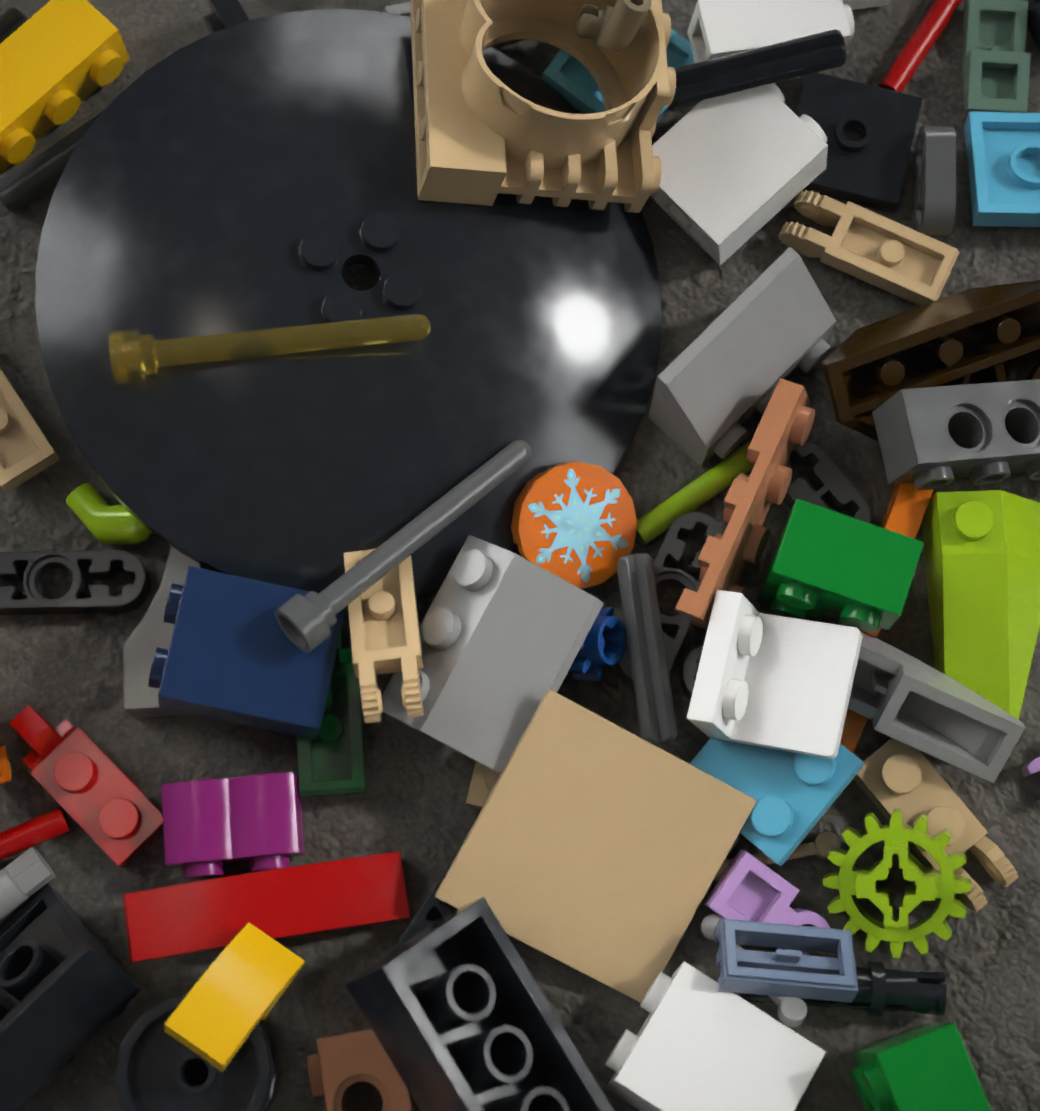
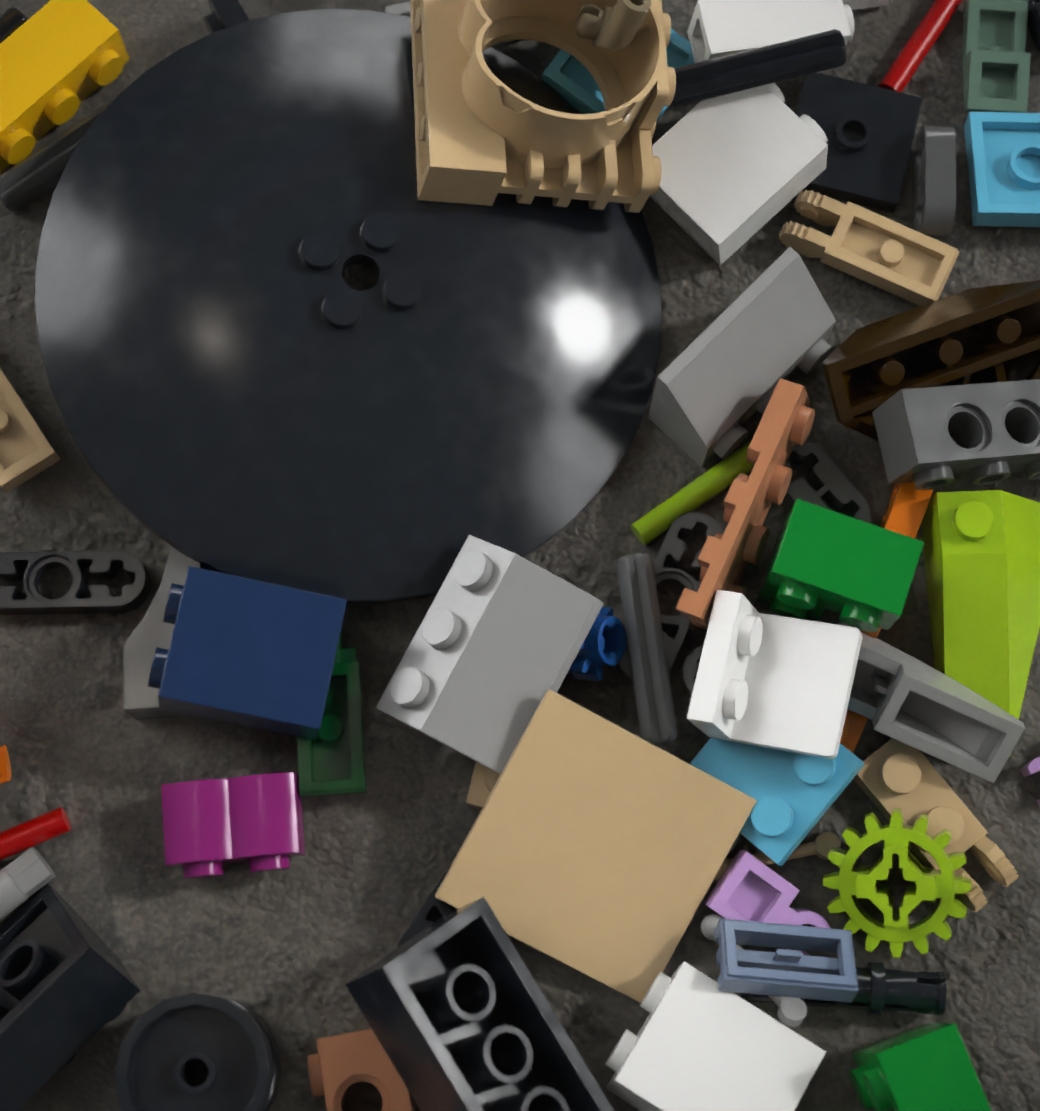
red hinge [9,705,163,868] -> none
lime arm [66,483,153,545] -> none
clear yellow piece [109,314,431,384] -> none
red slope [122,852,410,963] -> none
yellow slope [164,923,305,1072] -> none
dark grey piece [274,440,532,654] -> none
tan hinge [344,549,424,723] -> none
orange tile [511,461,638,589] -> none

